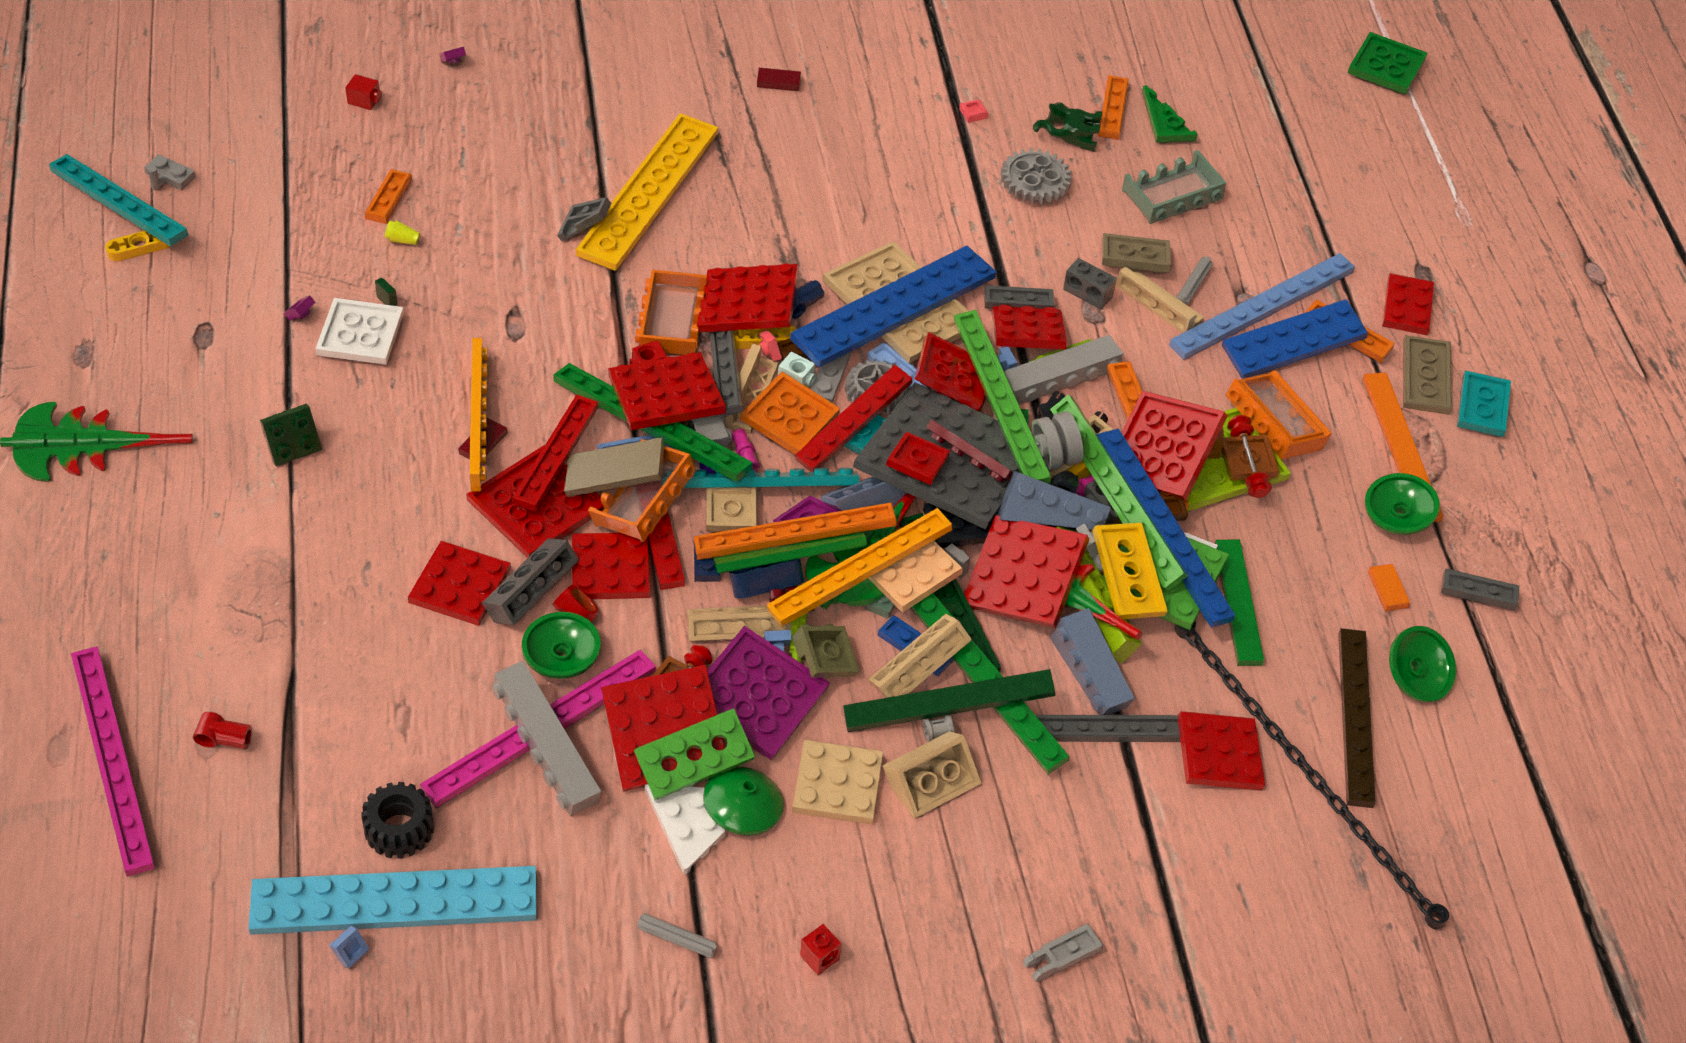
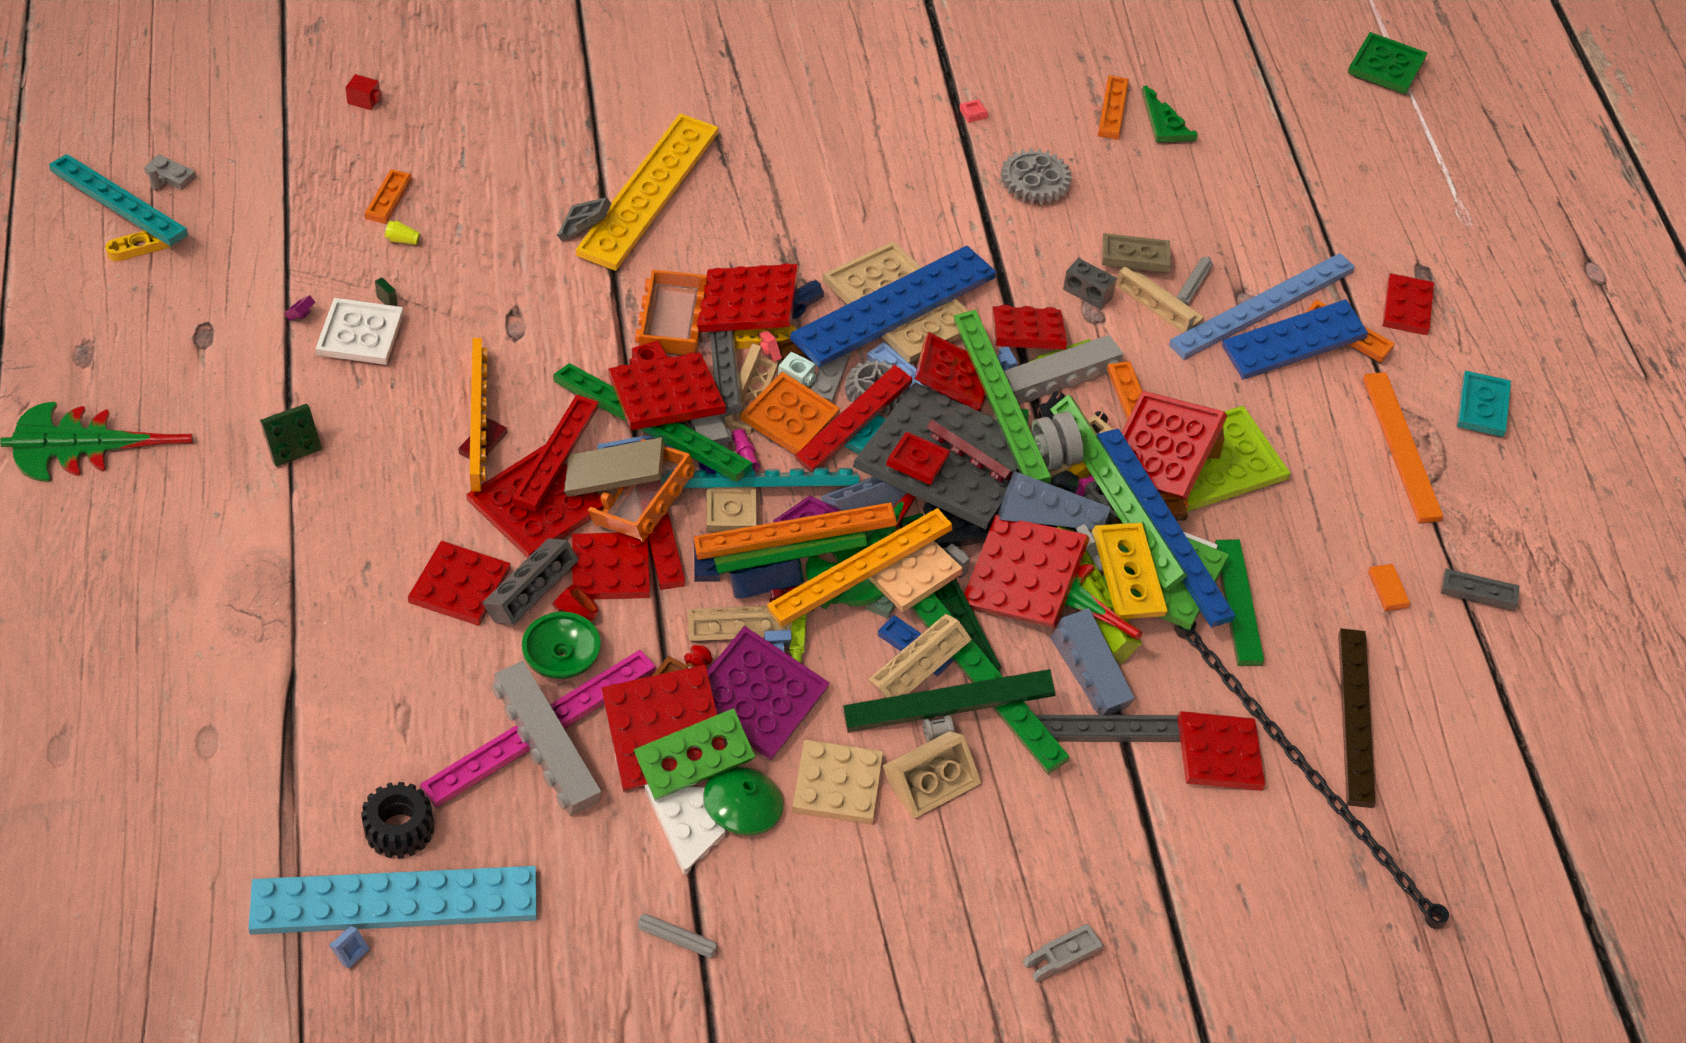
dark pink plate [71,646,155,877] -> none
red piece [193,711,252,749] -> none
magenta plate [439,46,466,65] -> none
dark red tile [757,67,801,91] -> none
olive plate [792,624,860,678] -> none
red brick [800,924,842,975] -> none
dark grey plate [984,285,1054,309] -> none
dark green animal [1033,102,1102,152] -> none
sand green window [1122,150,1226,224] -> none
dark orange plate [1222,415,1279,498] -> none
orange window [1225,370,1332,460] -> none
green dish [1365,473,1440,535] -> none
green dish [1389,626,1456,702] -> none
dark tan tile [1403,335,1452,415] -> none

